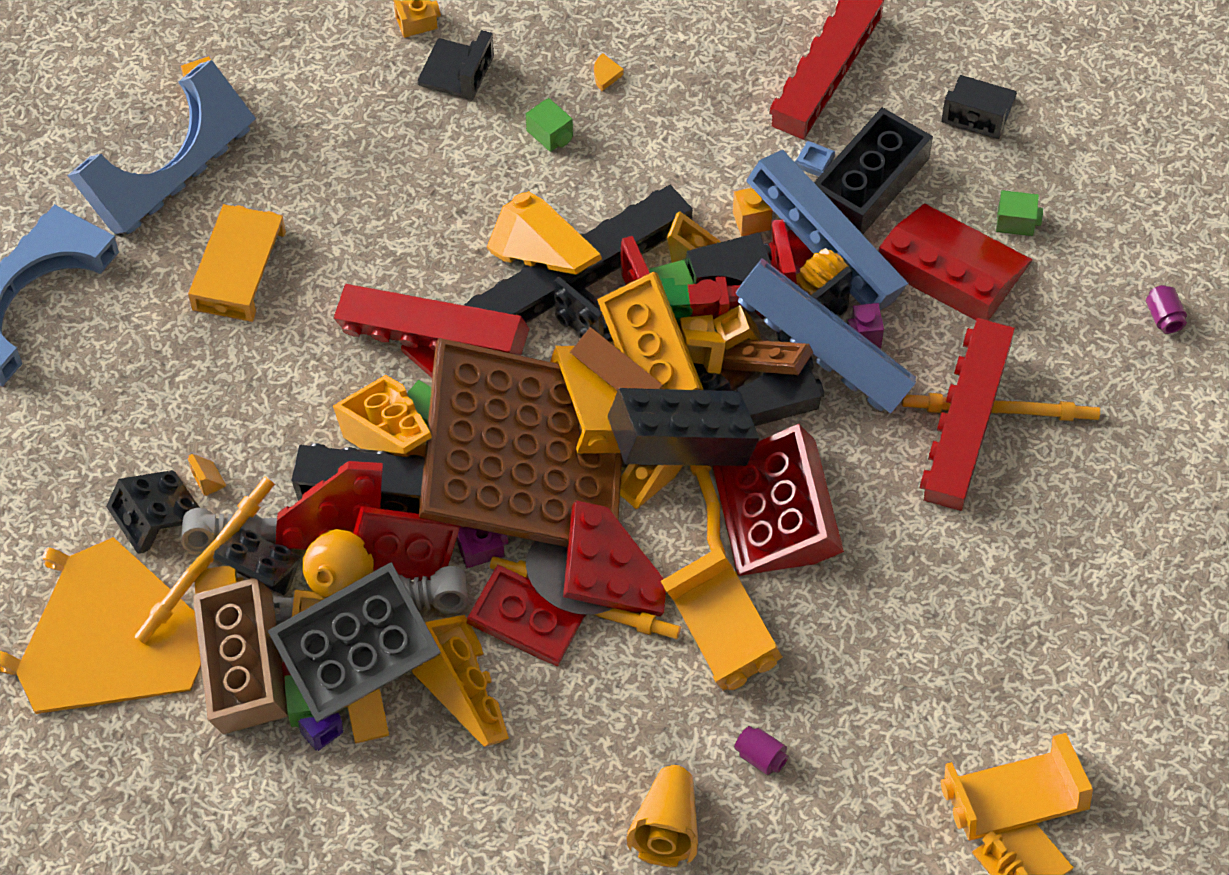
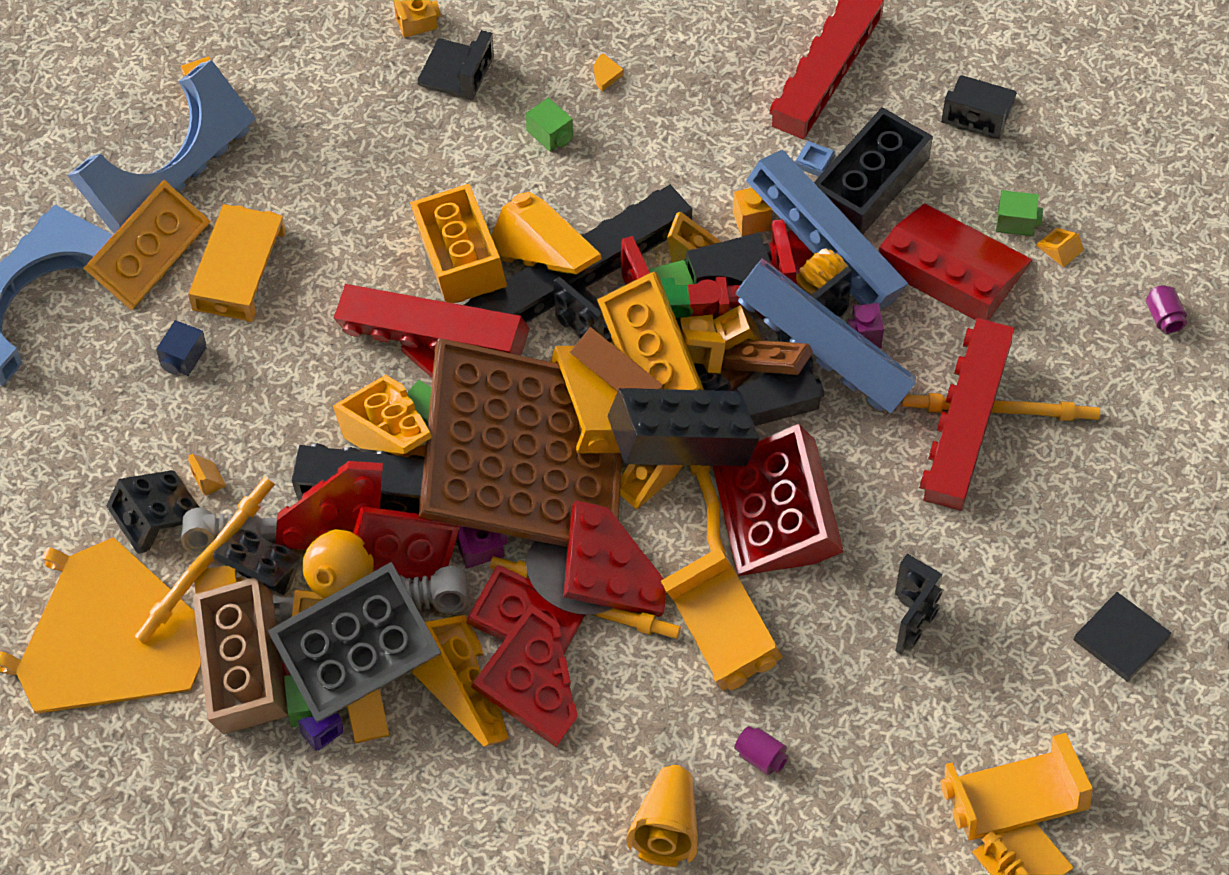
none -> light orange tile [83,180,211,310]
none -> dark blue brick [156,320,207,376]
none -> light orange brick [410,184,507,303]
none -> red plate [471,604,578,747]
none -> black bracket [895,554,944,654]
none -> light orange slope [1036,227,1084,267]
none -> black tile [1073,592,1171,682]

